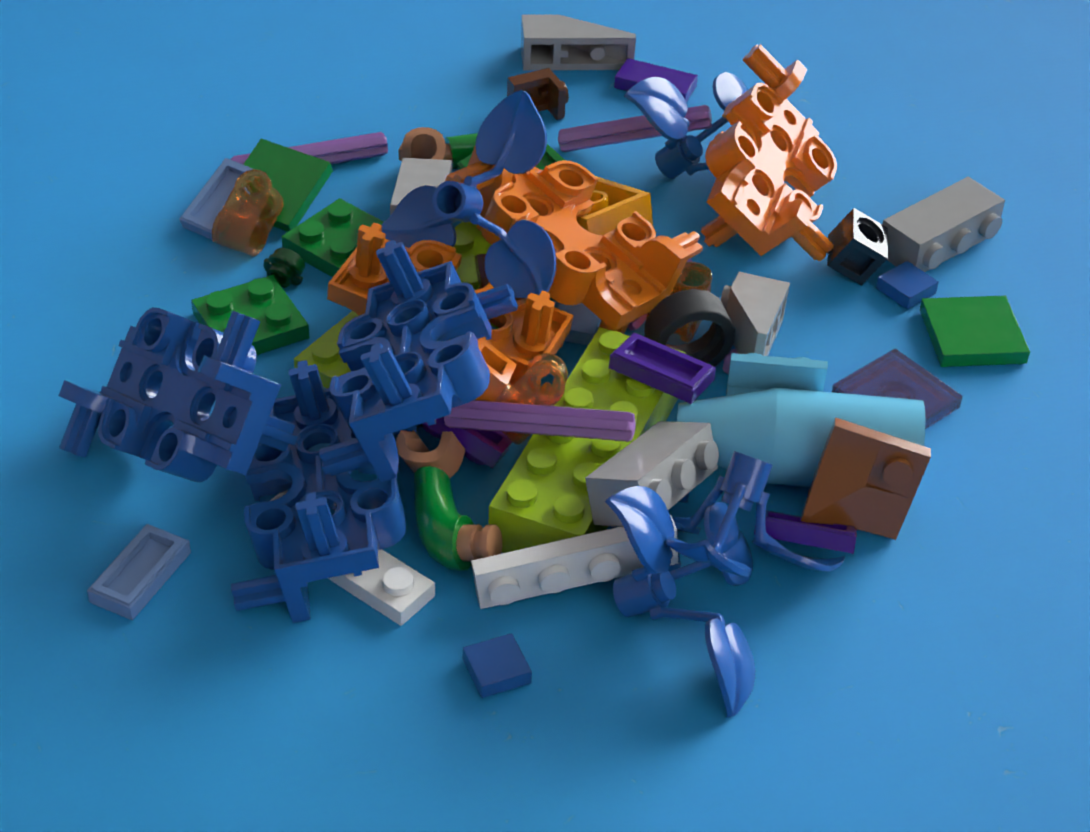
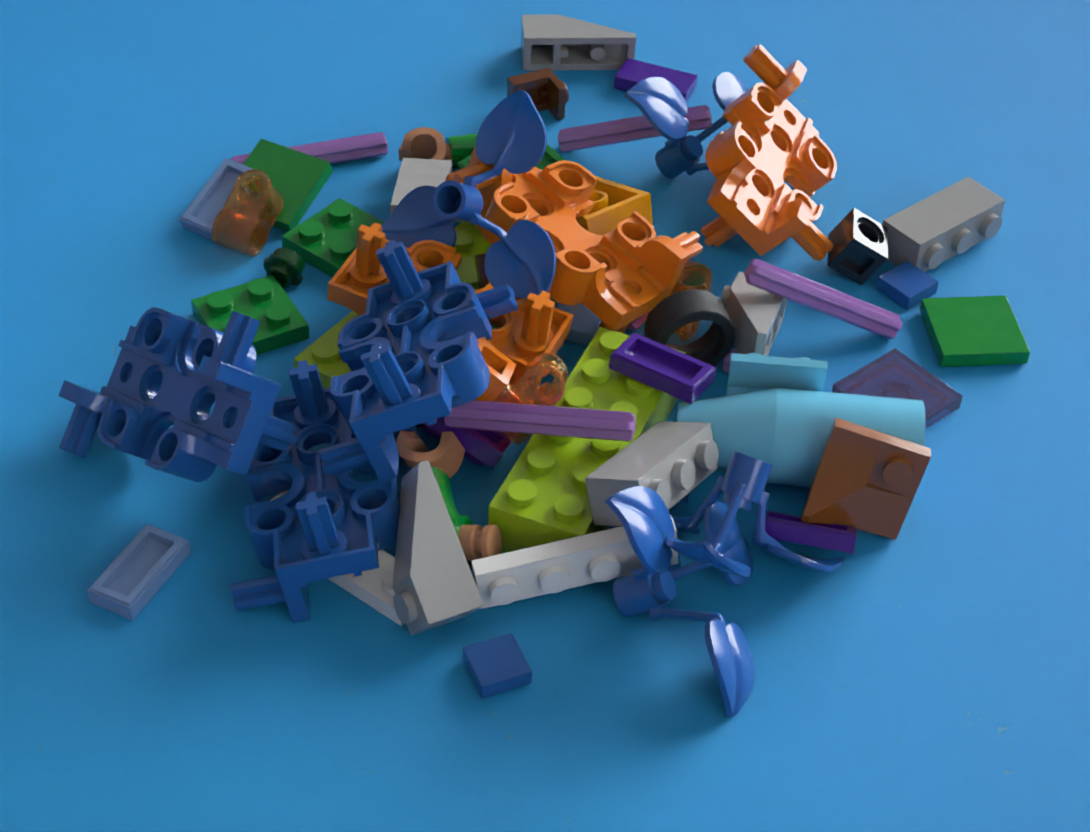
none -> light grey slope [393,460,484,636]
none -> medium lavender axle [744,259,902,339]

